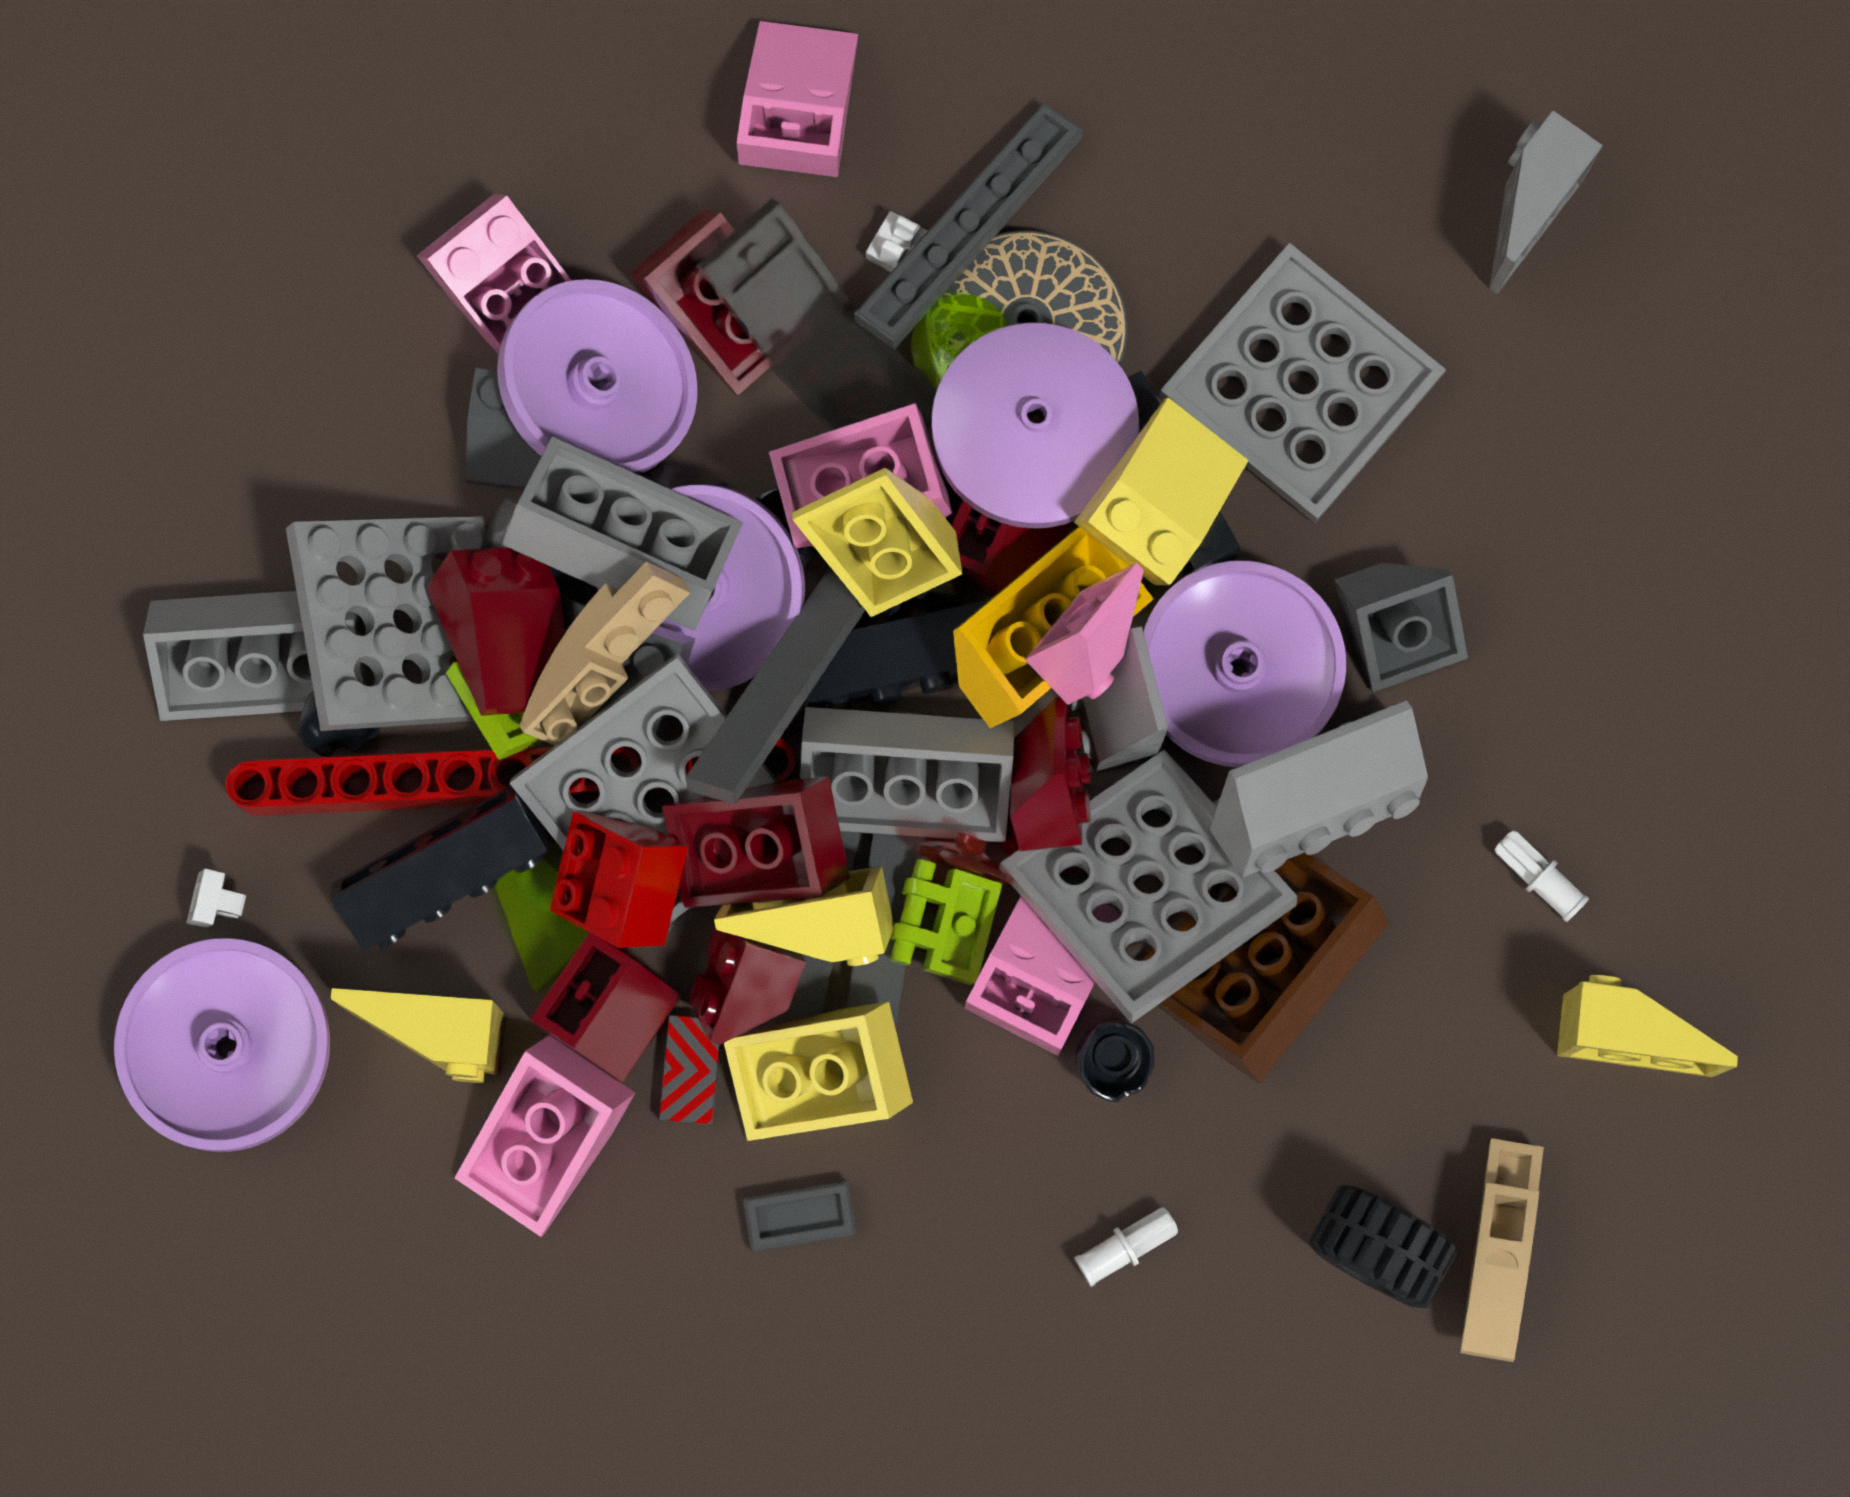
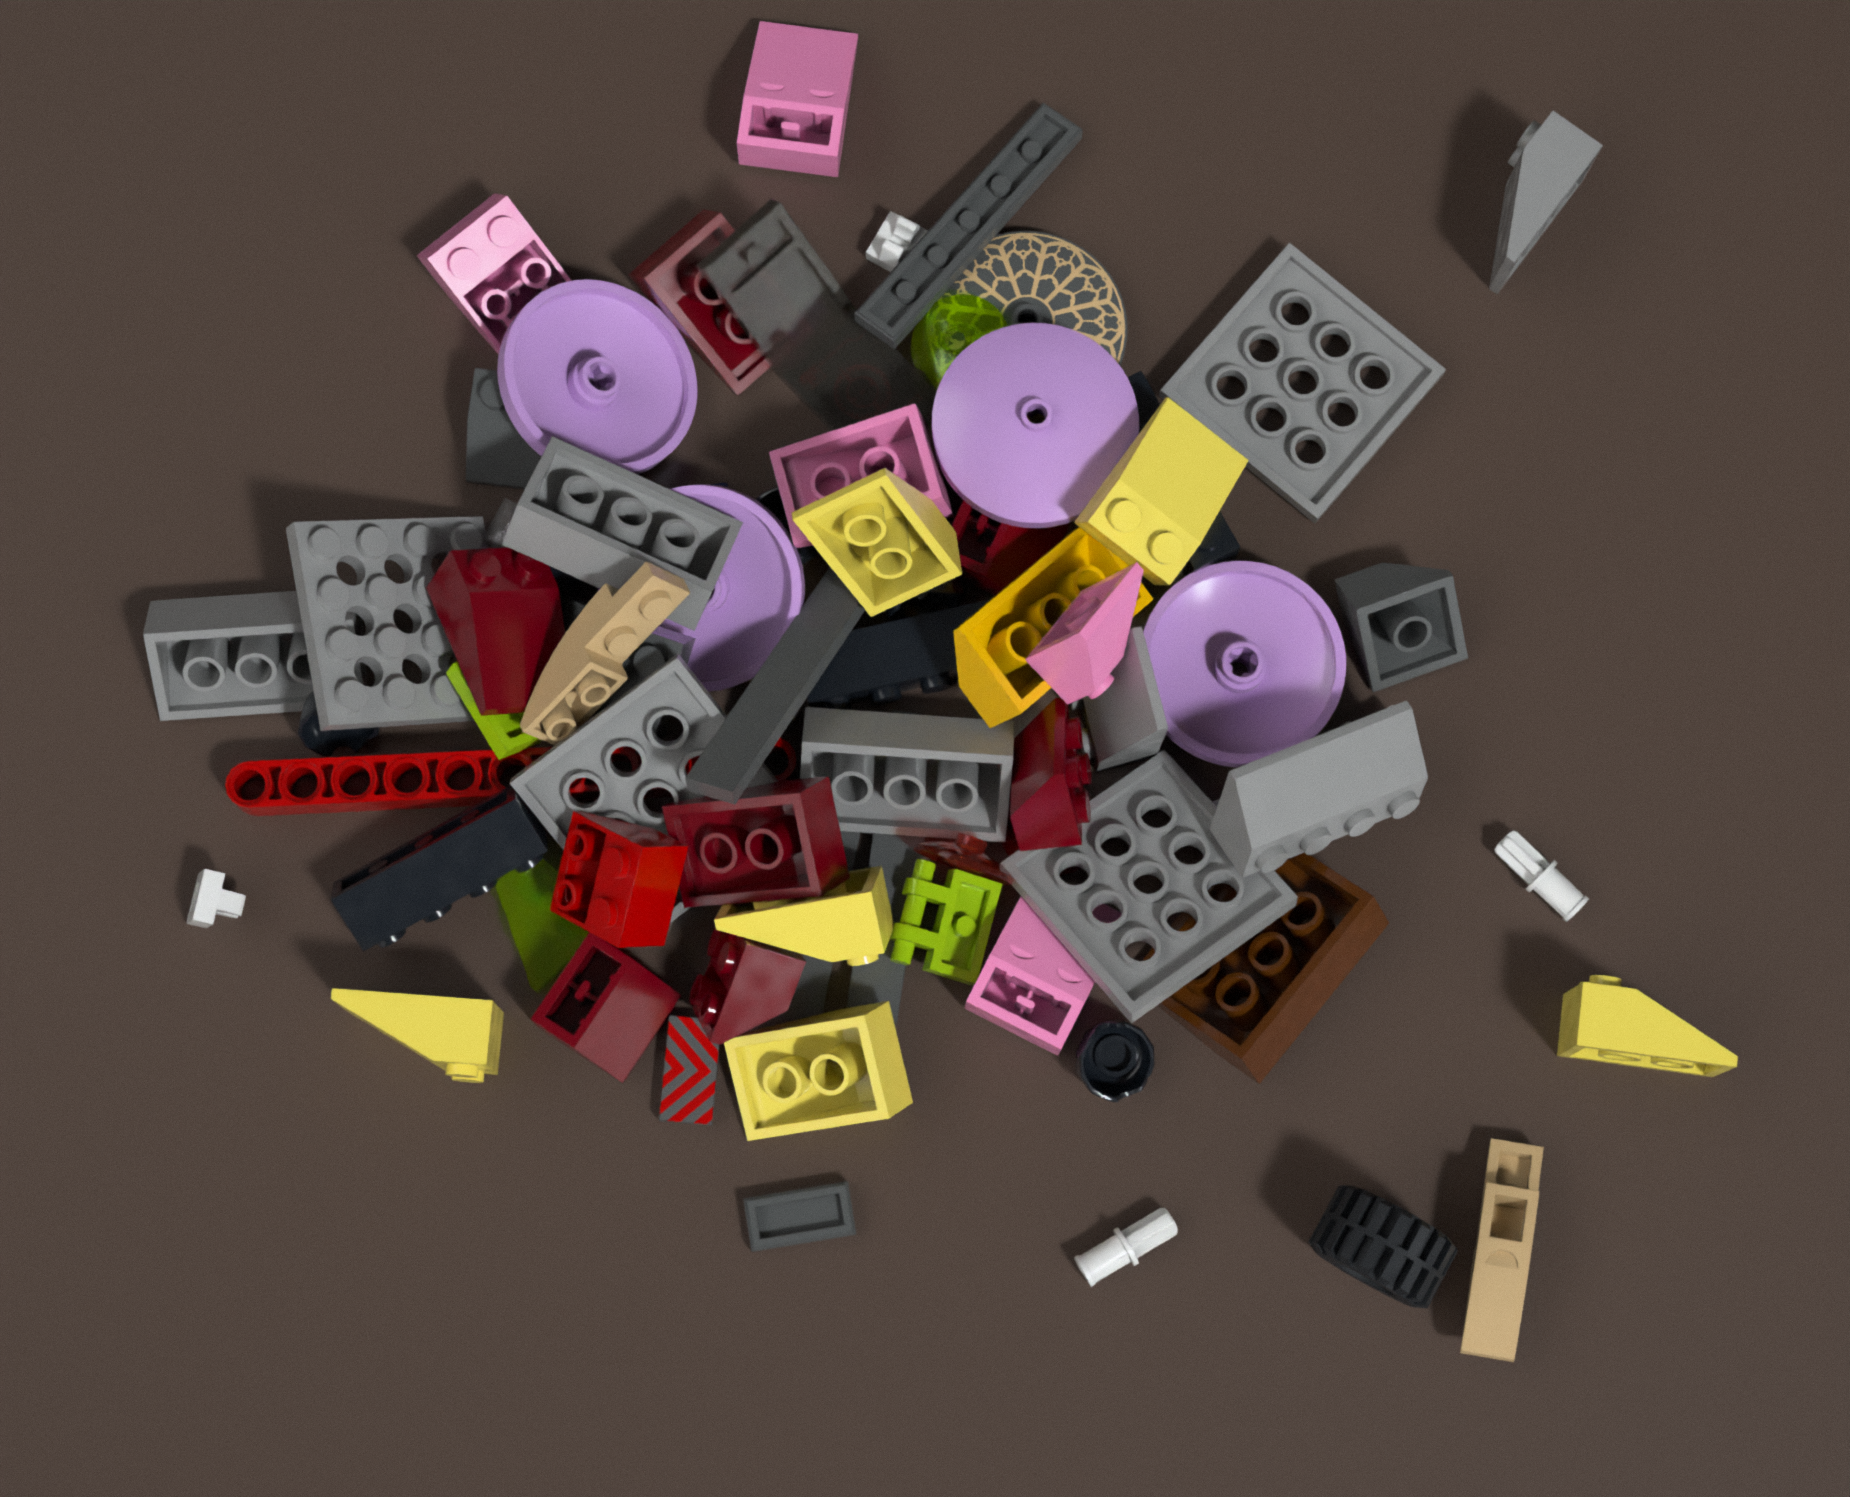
lavender dish [114,938,330,1152] -> none
bright pink slope [455,1035,635,1237] -> none

